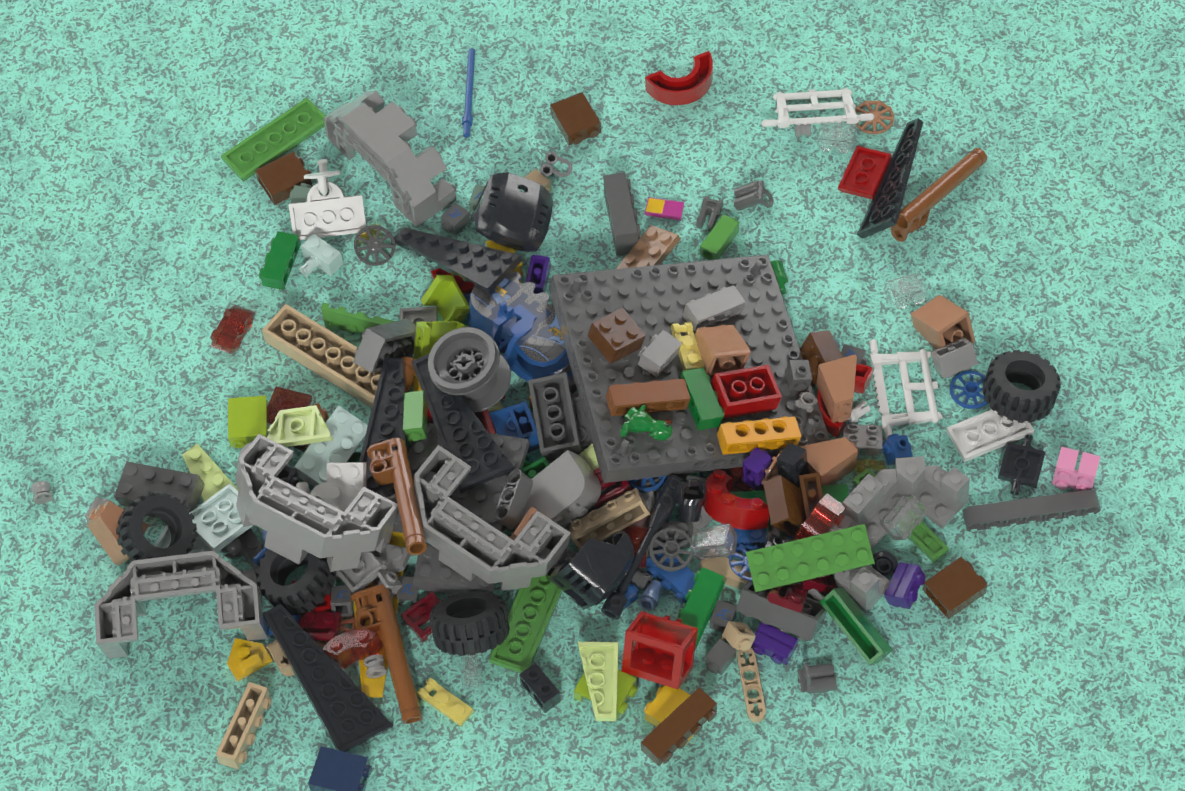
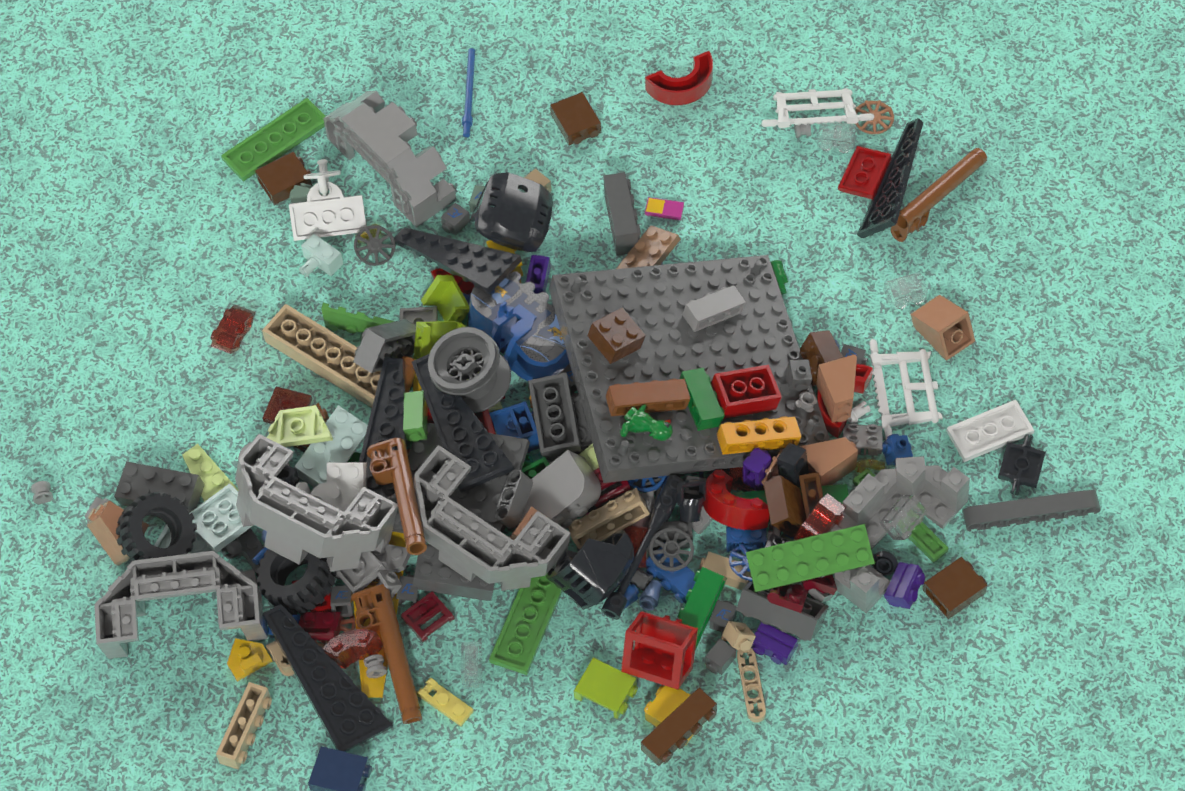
lime panel [228,395,269,448] -> none
green brick [259,231,301,290] -> none
black tyre [429,591,510,656] -> none
black brick [519,663,561,713] -> none
dark grey piece [540,150,572,177] -> none
yellowish green wing [578,642,619,721] -> none
light grey brick [638,330,682,378] -> none
light yellow plate [671,322,704,371] -> none
clear brick [690,524,738,560] -> none
nougat slope [694,325,751,377] -> none
dark grey piece [696,196,723,232] -> none
bright green brick [700,214,739,260] -> none
dark grey piece [734,180,774,211] -> none
dark grey piece [798,663,837,694] -> none
green brick [820,587,893,665] -> none
light grey brick [931,338,978,378] -> none
blue wheel [950,371,987,409] -> none
black tyre [982,350,1061,423] -> none
bright pink piece [1052,447,1100,491] -> none

